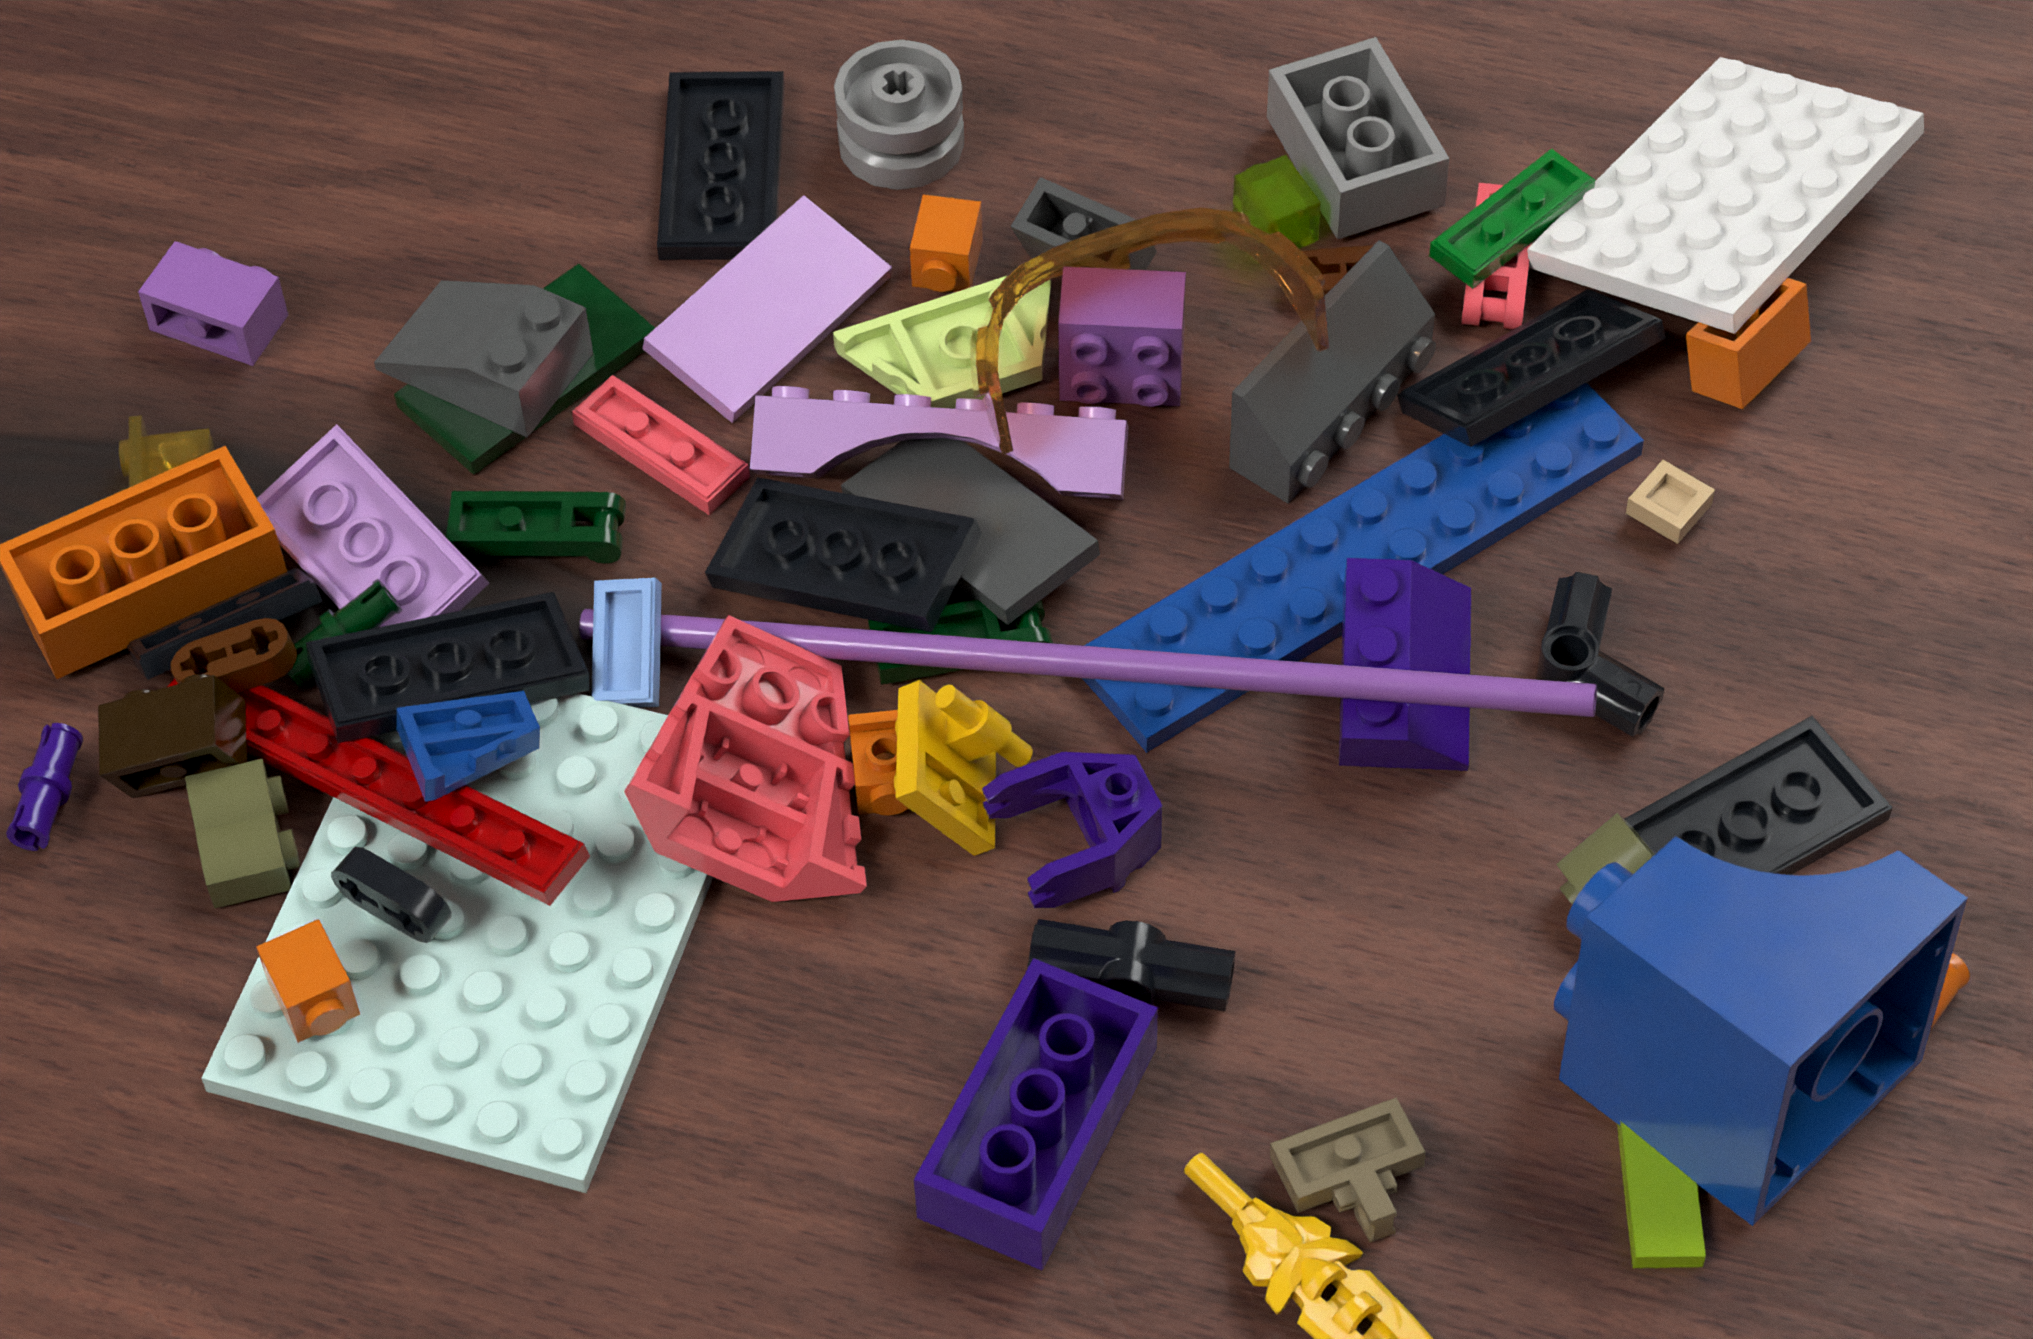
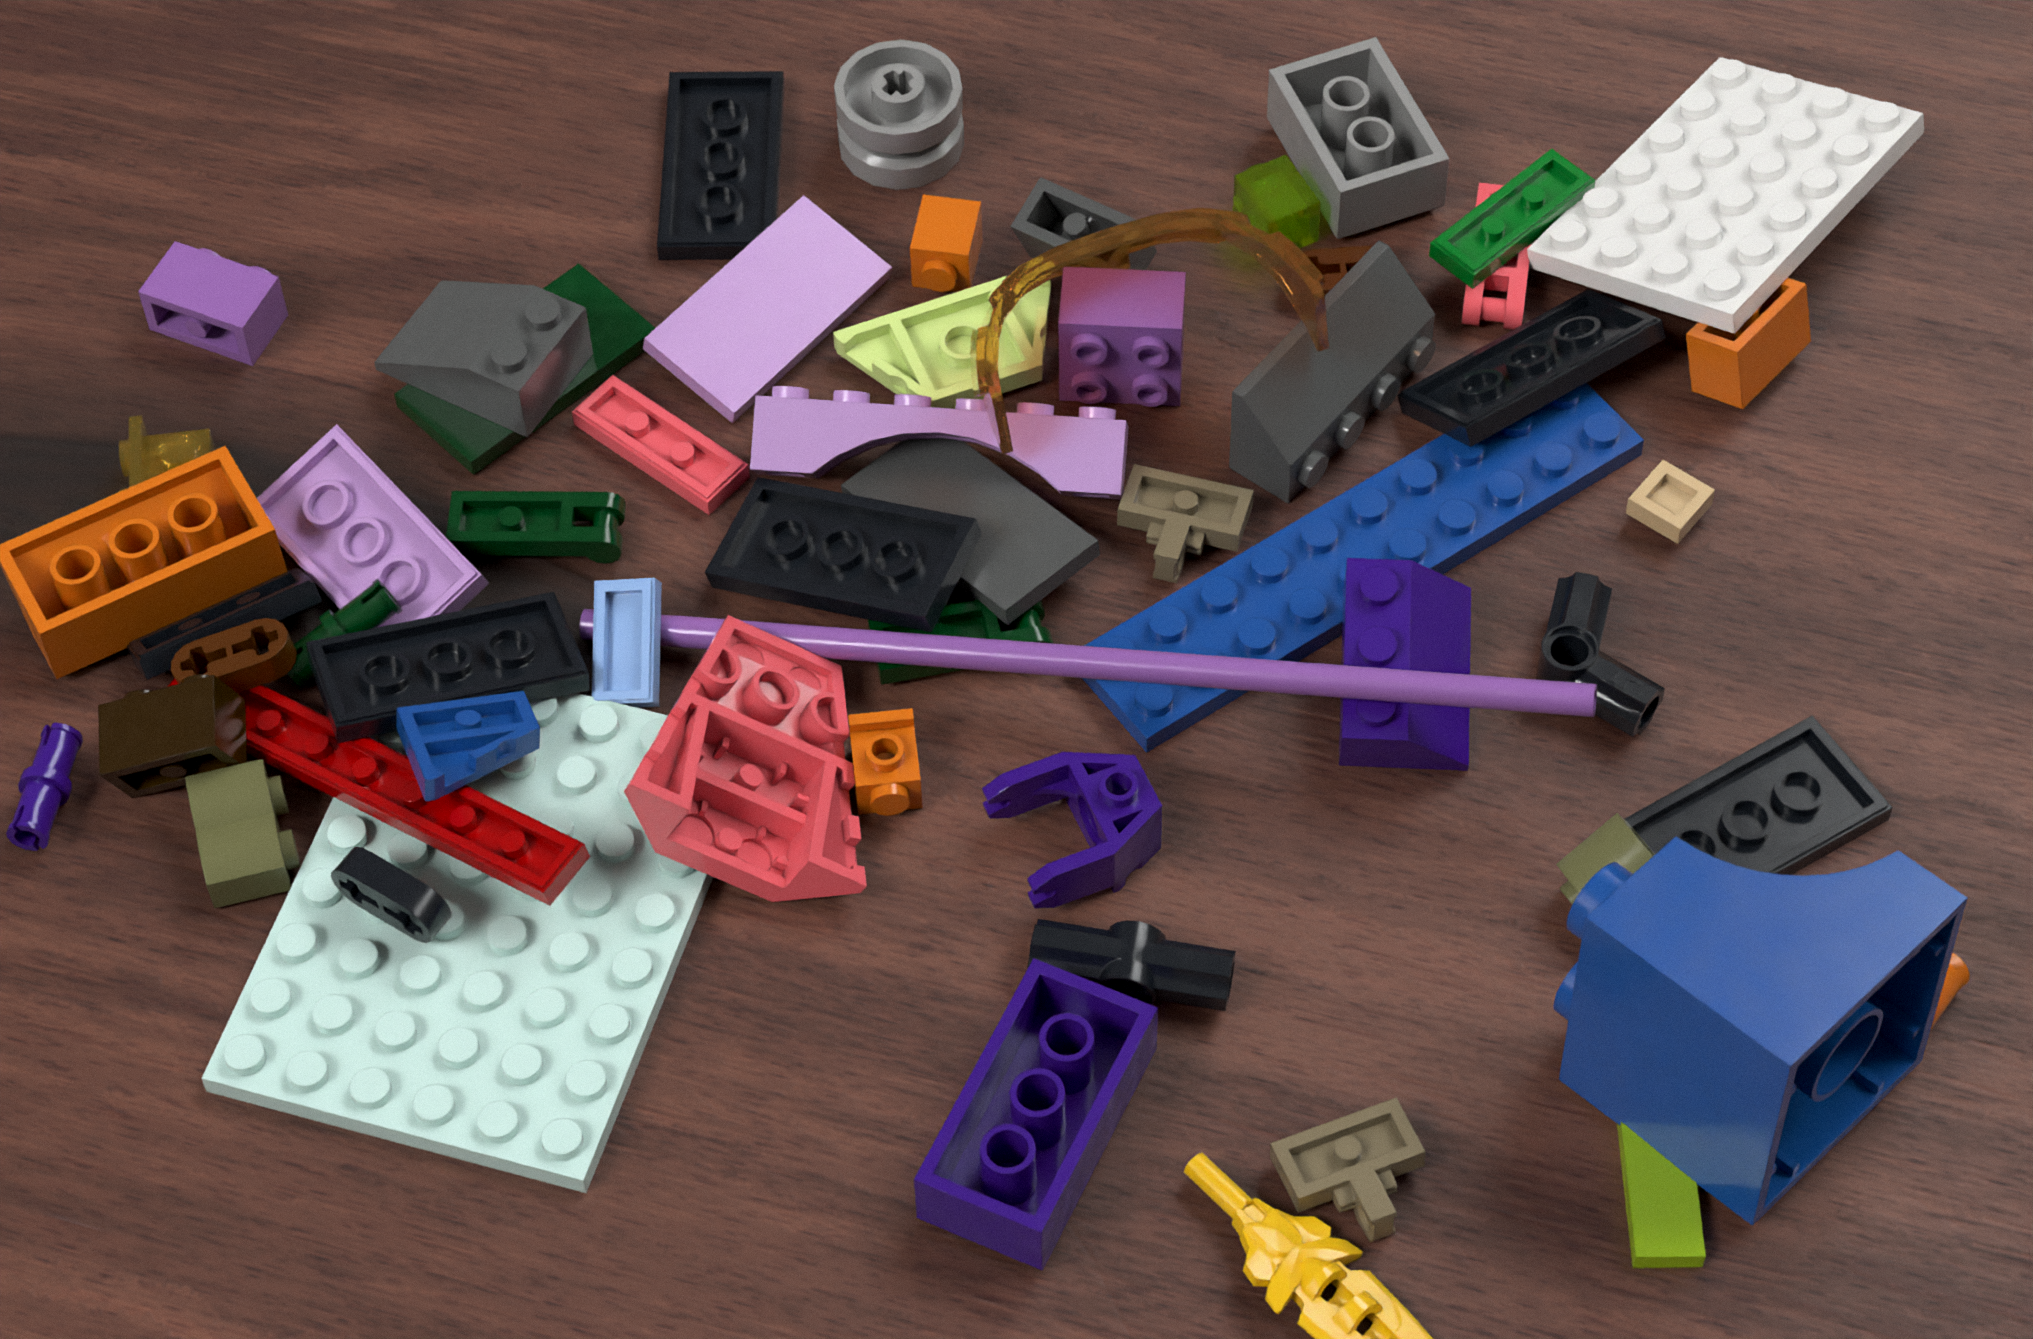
orange brick [256,919,360,1043] -> none
yellow plate [894,680,1033,856] -> none
none -> dark tan hinge [1117,464,1254,583]

